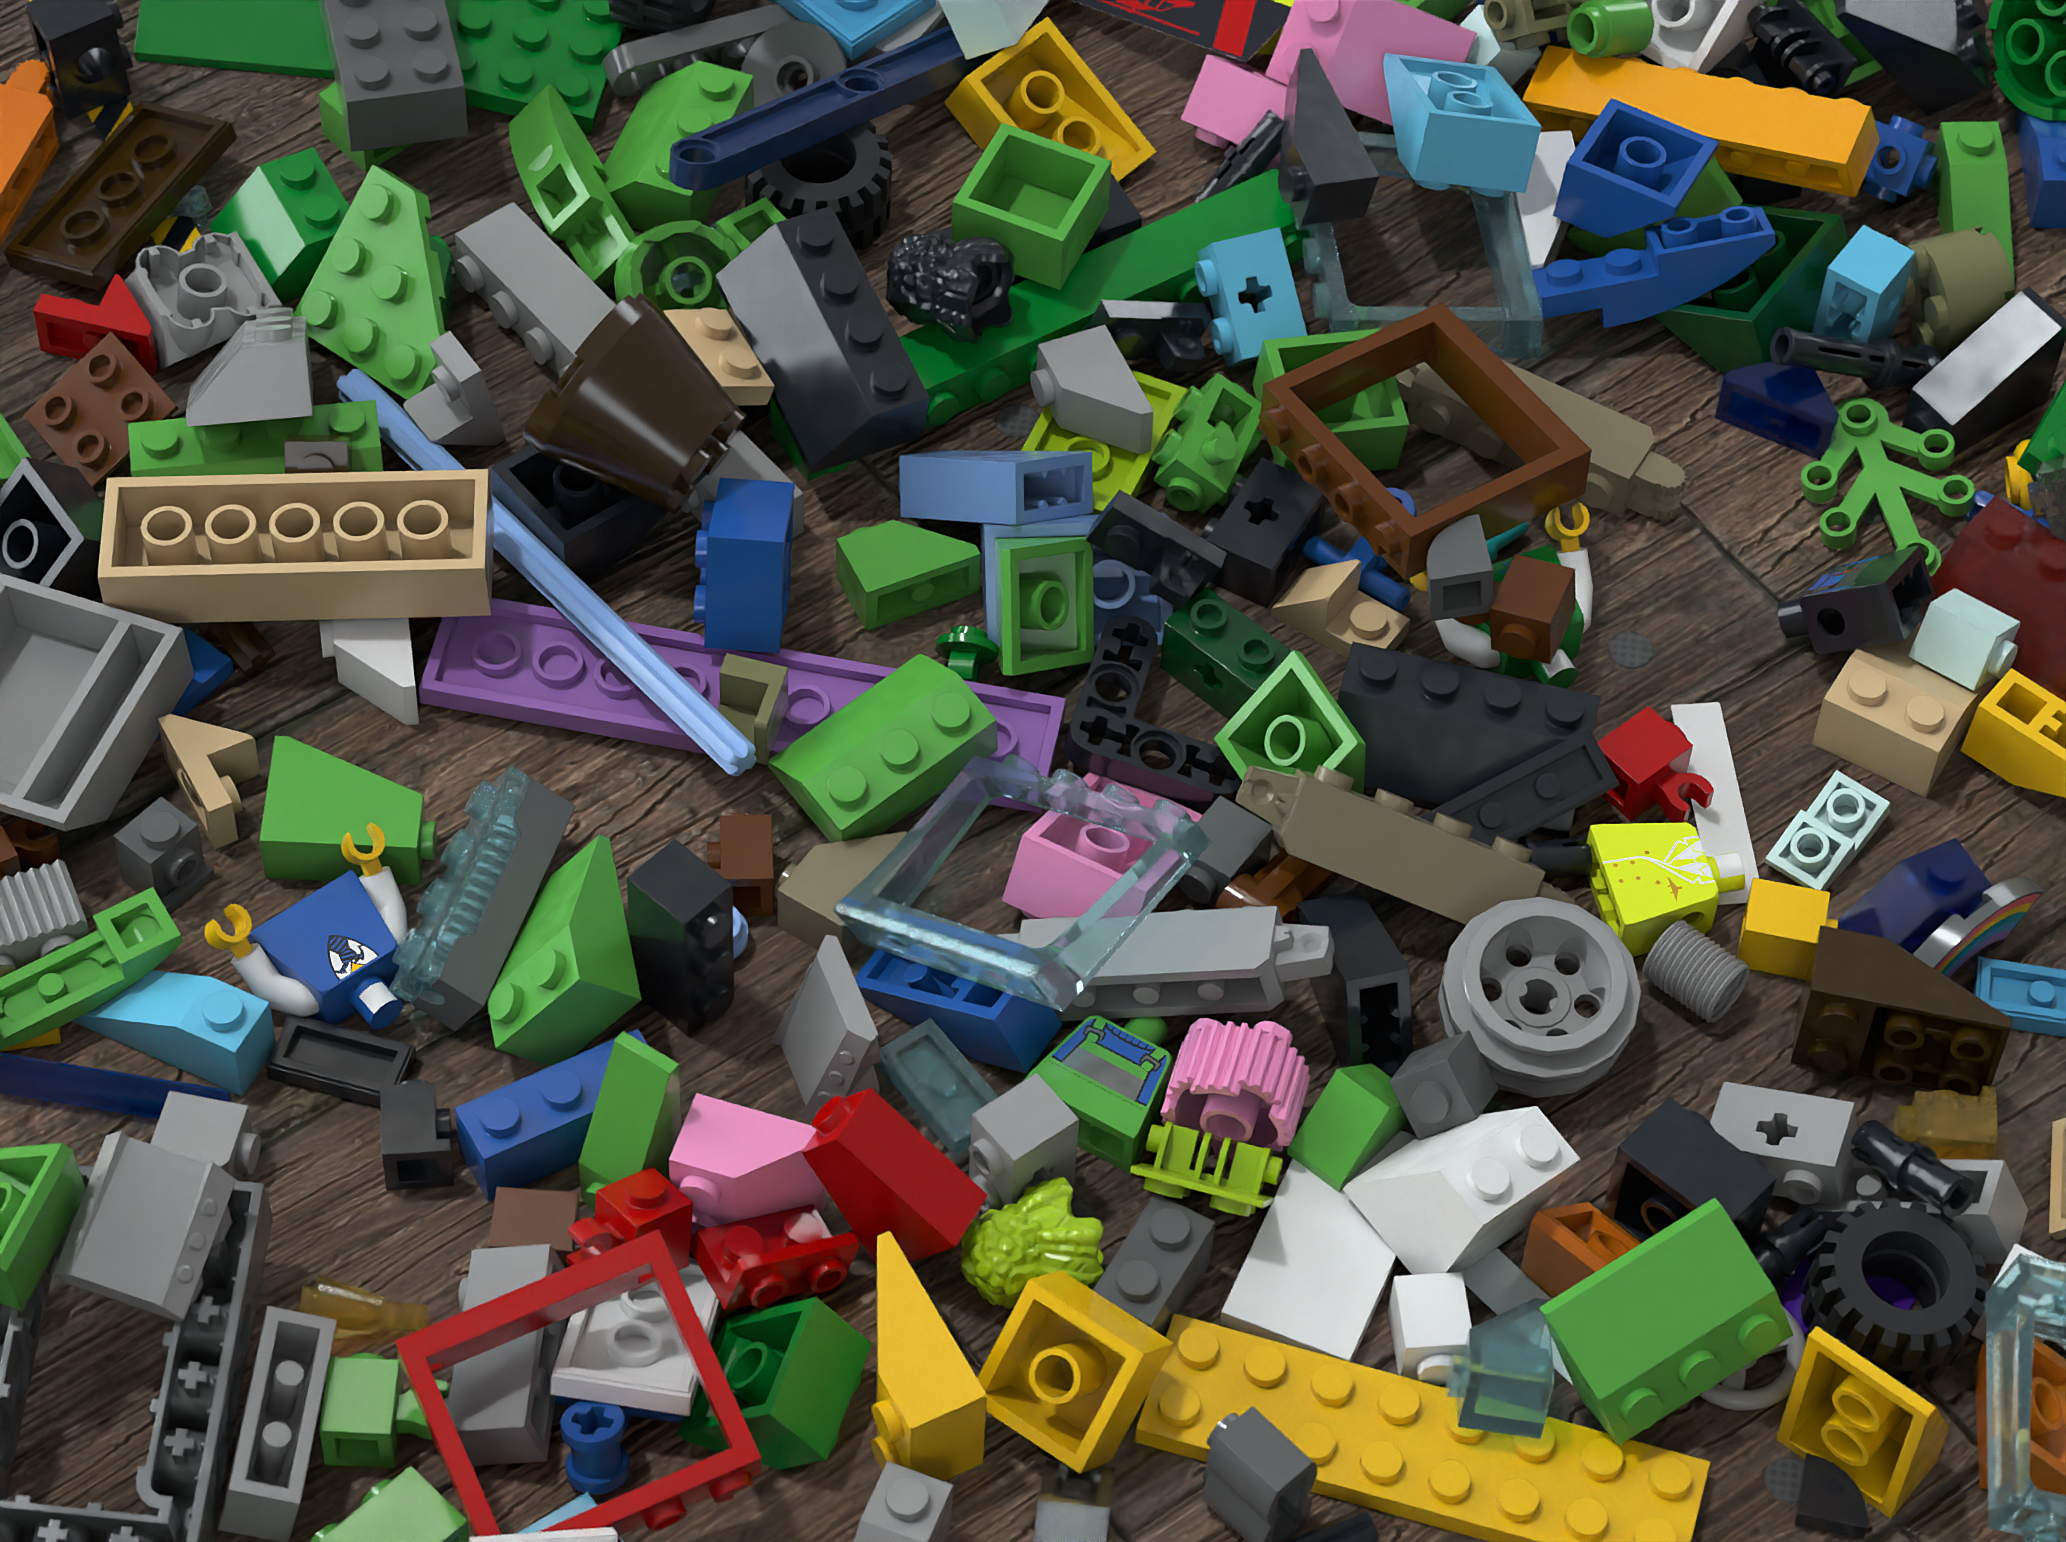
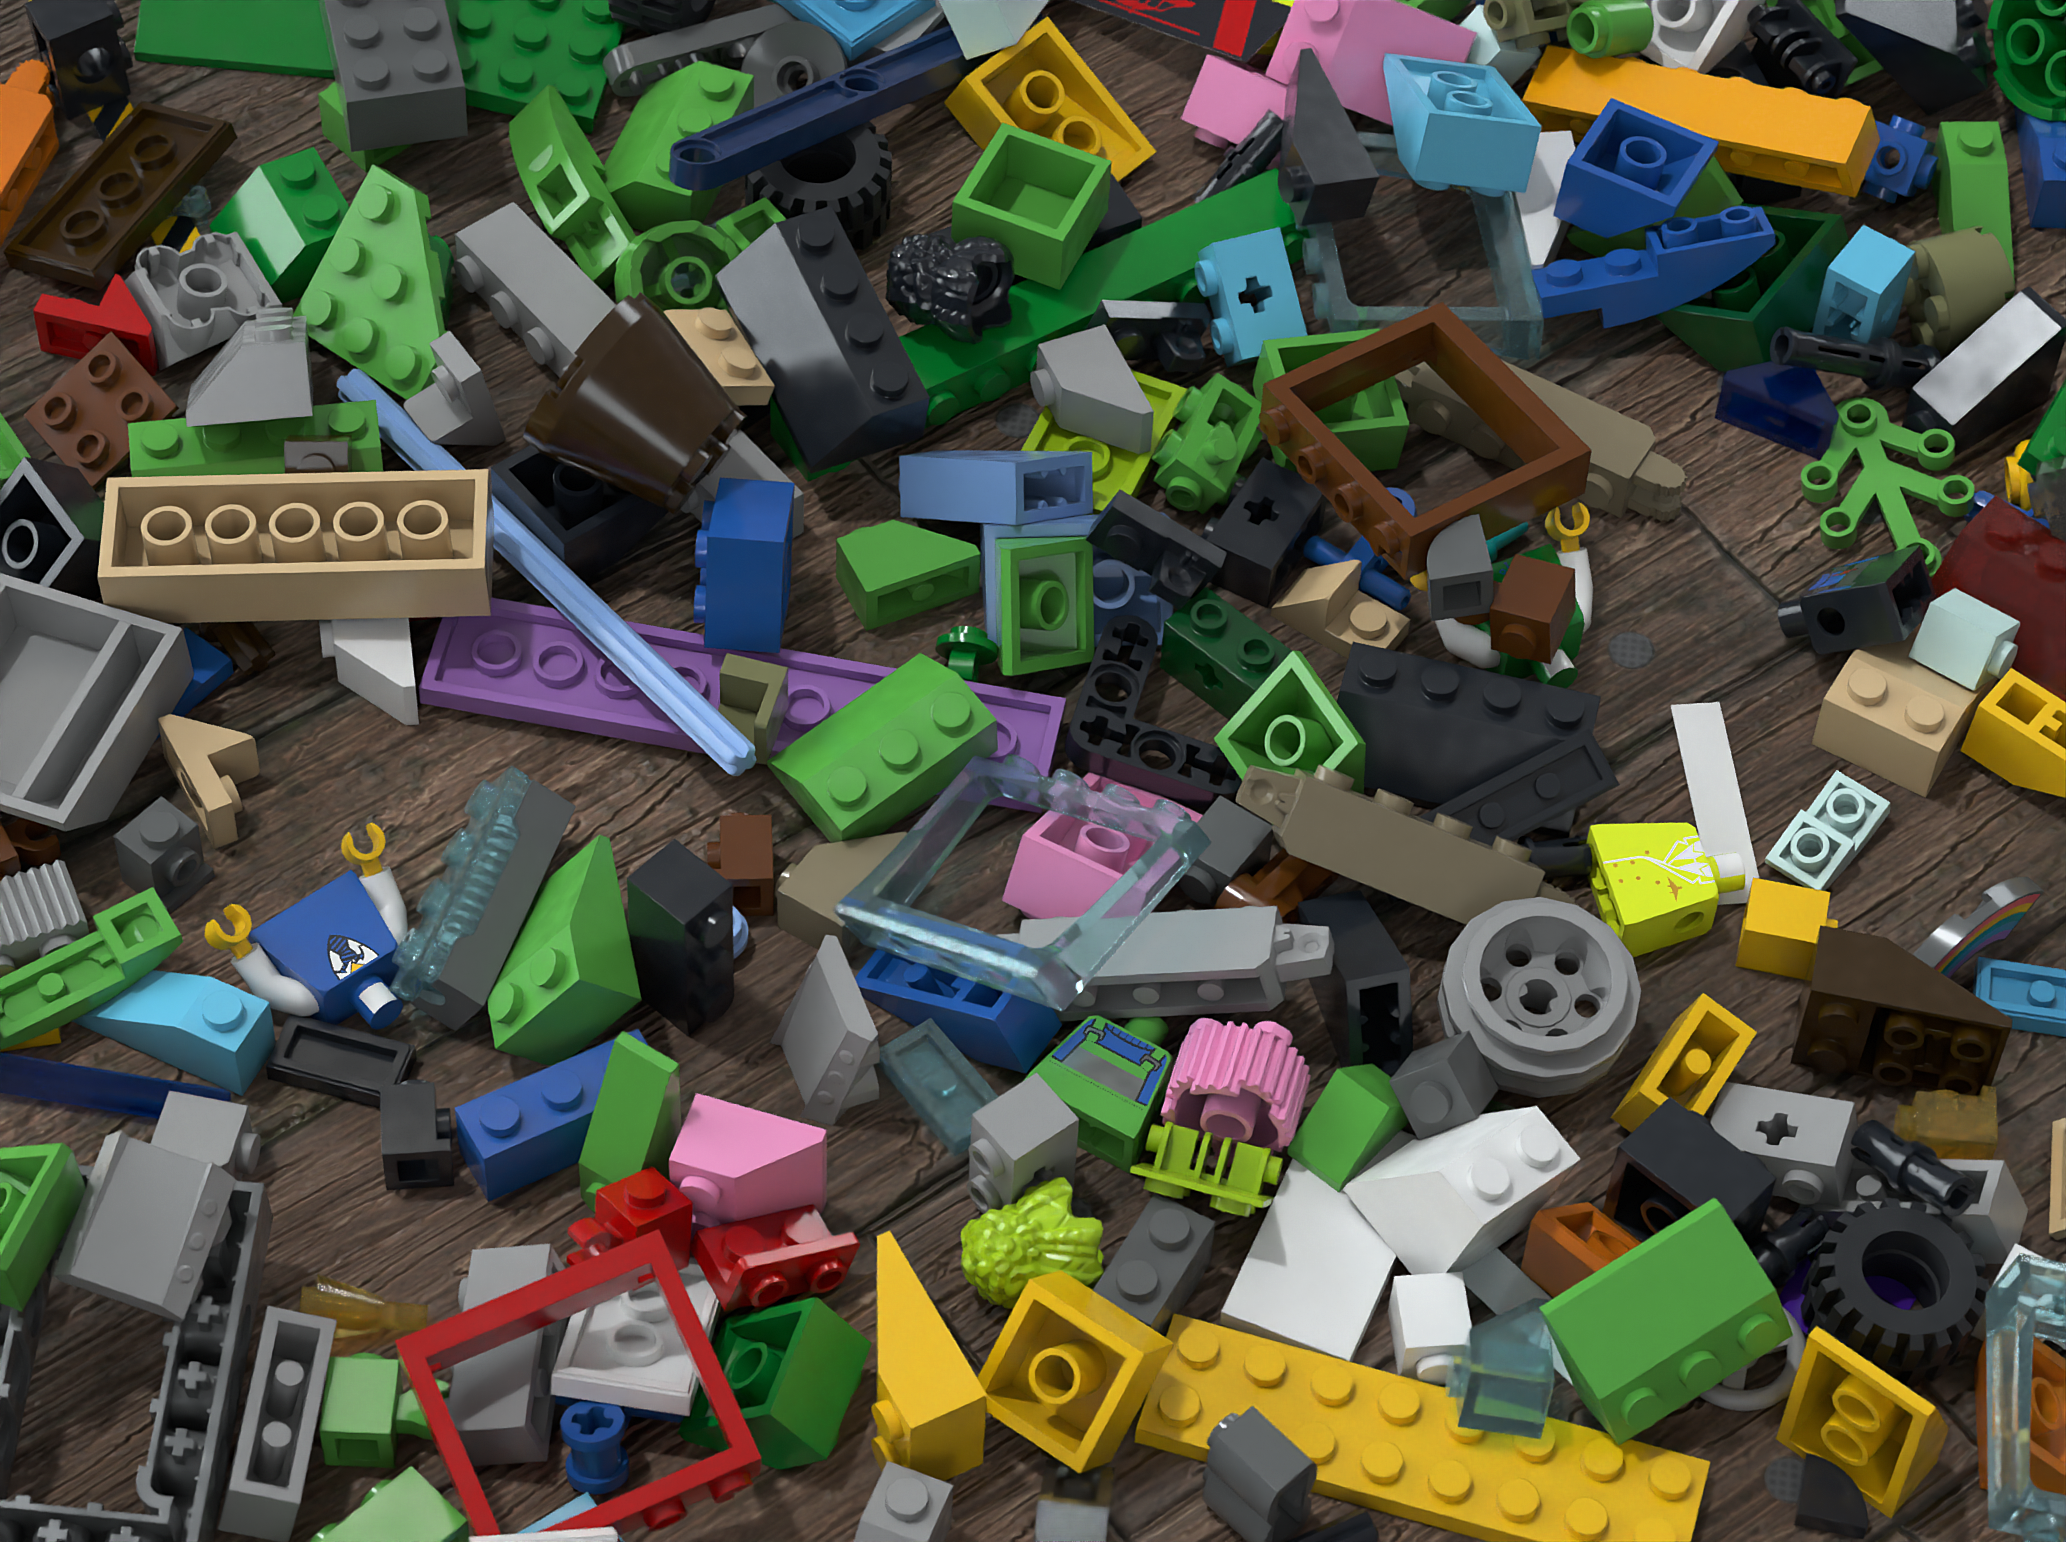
bright green slope [260,736,437,885] -> none
reddish brown brick [489,1187,582,1268] -> none
red slope [802,1088,988,1265] -> none
red brick [1597,706,1714,823] -> none
light grey piece [1642,920,1750,1023] -> none
clear blue slope [1837,838,1992,955] -> none
none -> yellow brick [1611,993,1757,1133]

